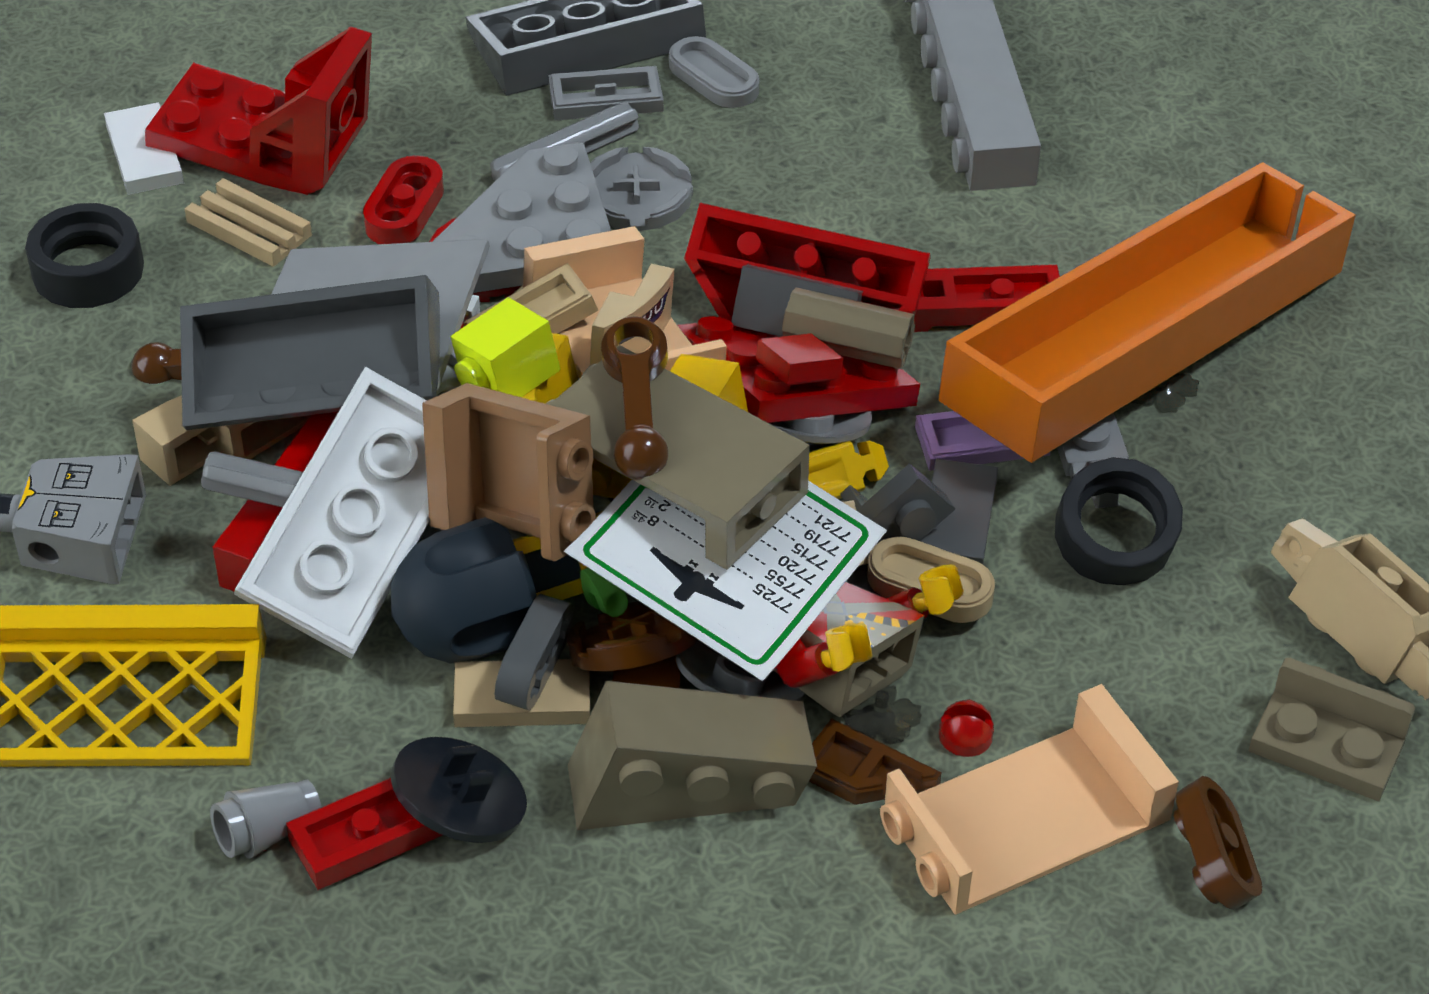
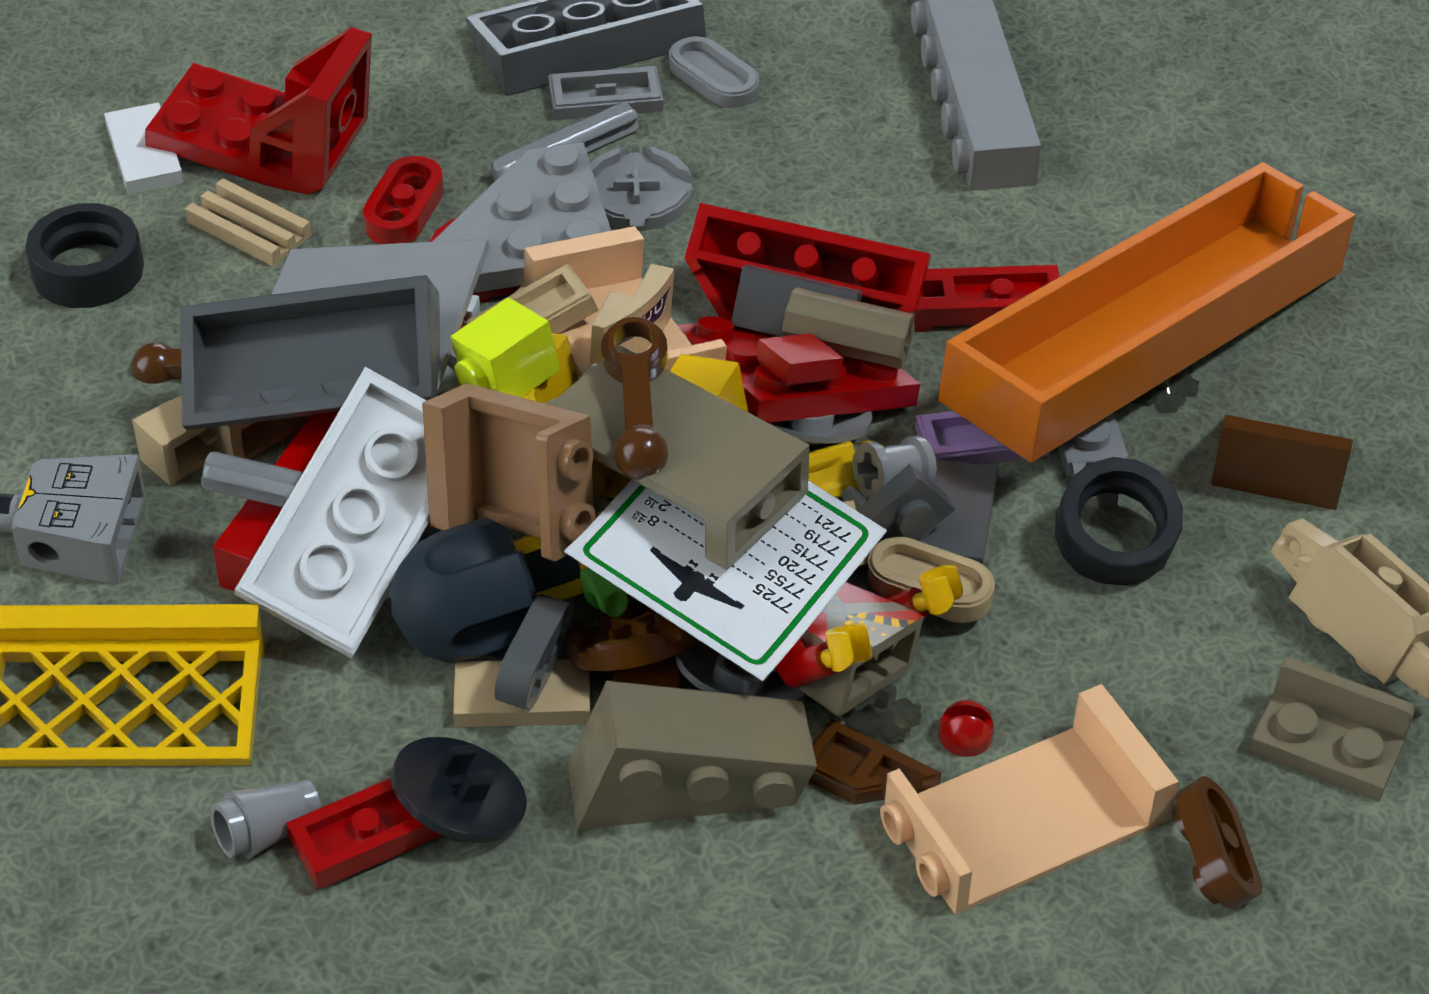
none -> light grey bush [852,436,937,499]
none -> reddish brown slope [1211,414,1353,510]

